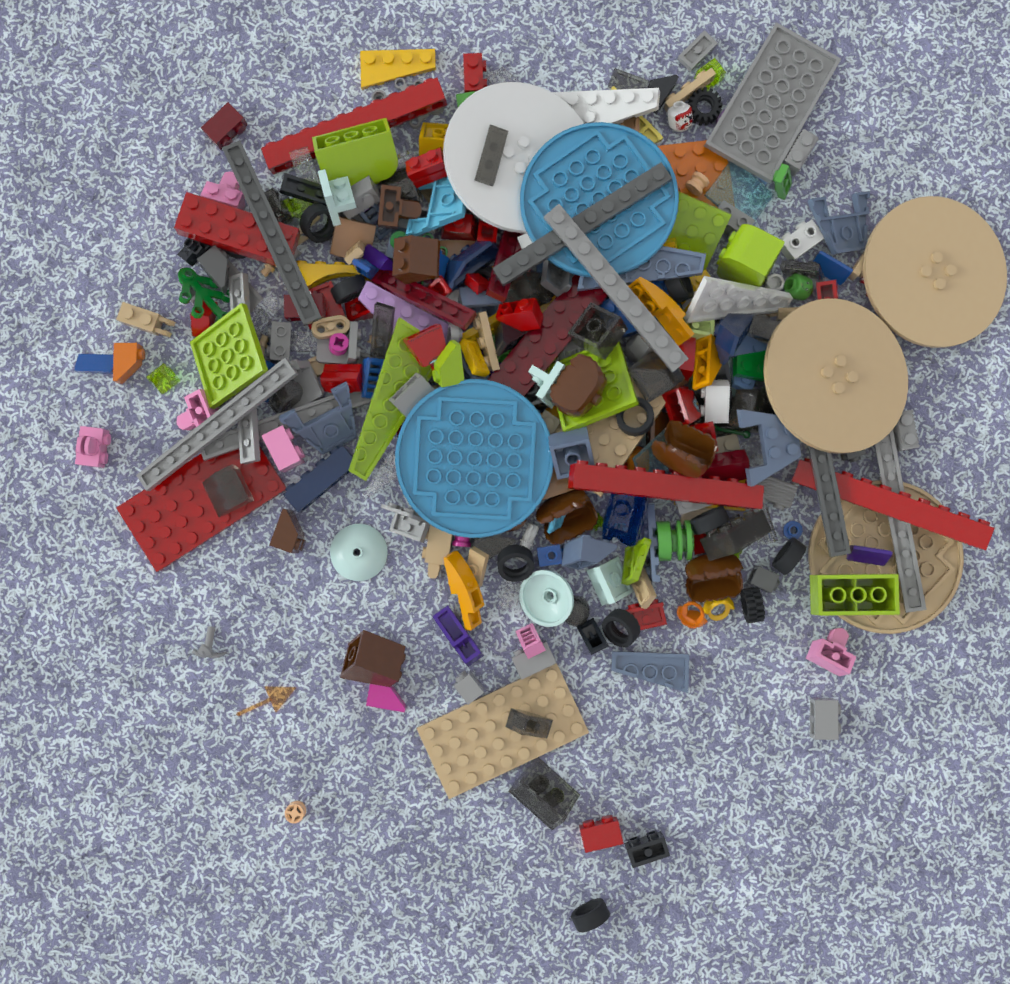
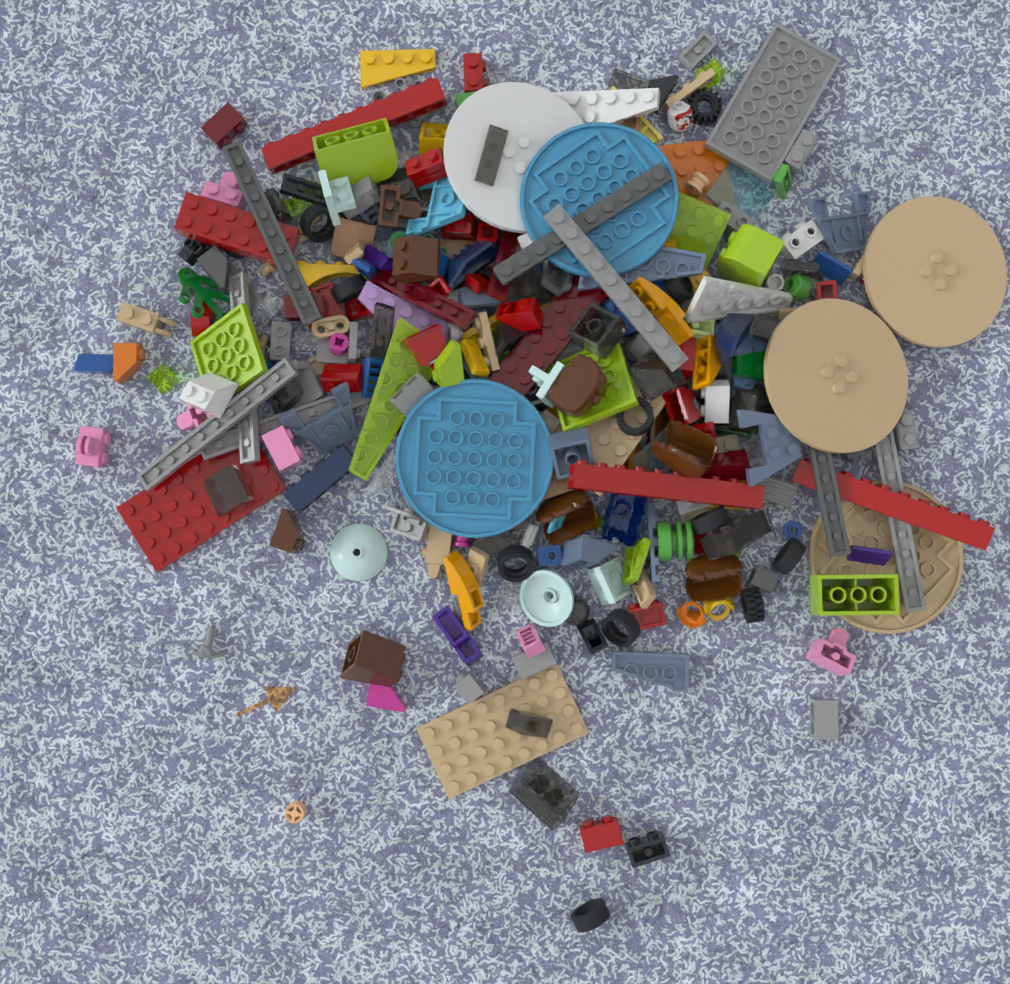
clear plate [289,146,320,184] -> none
none -> white slope [179,372,239,419]

